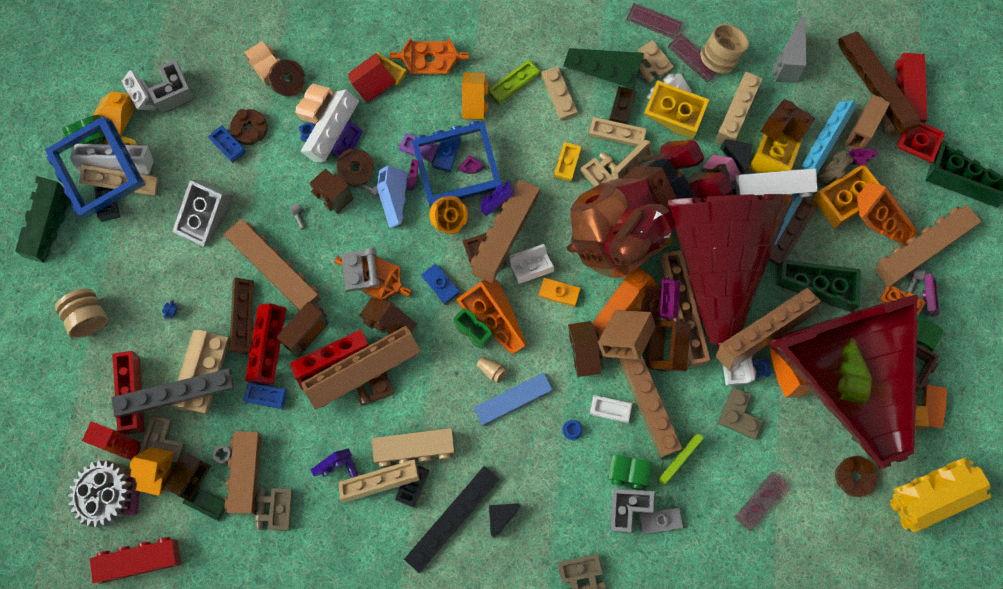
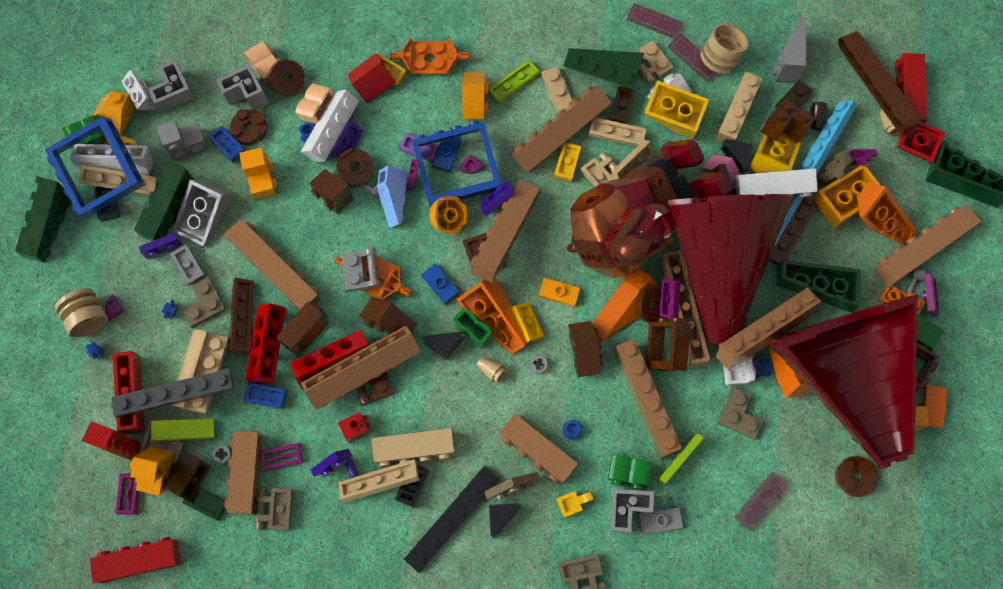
light grey gear [68,460,132,527] -> none
light grey hand [290,202,305,229] -> none
medium blue tile [474,373,553,426] -> none
white bracket [509,244,554,284] -> none
white tile [590,395,632,424] -> none
medium nougat brick [598,310,656,360] -> none
clear neon green slope [838,338,872,404] -> none
medium nougat brick [843,95,890,150] -> none
yellow brick [890,457,991,532] -> none
none -> blue plate [85,342,105,360]
none -> magenta tile [105,295,125,322]
none -> dark green wedge [134,159,194,242]
none -> dark purple plate [139,233,182,259]
none -> lime tile [151,418,214,442]
none -> light grey brick [156,120,209,160]
none -> light grey plate [170,244,206,286]
none -> dark tan plate [182,277,226,328]
none -> light grey brick [217,64,269,111]
none -> light orange brick [239,148,278,201]
none -> magenta tile [260,443,304,472]
none -> red brick [338,412,371,443]
none -> black slope [423,331,463,360]
none -> dark tan plate [484,472,540,500]
none -> medium nougat brick [500,414,578,485]
none -> medium nougat brick [511,85,611,172]
none -> yellow plate [512,302,544,343]
none -> light grey bush [530,356,548,375]
none -> yellow plate [556,491,593,518]
none -> dark brown plate [775,80,813,108]
none -> dark brown cone [810,102,828,130]

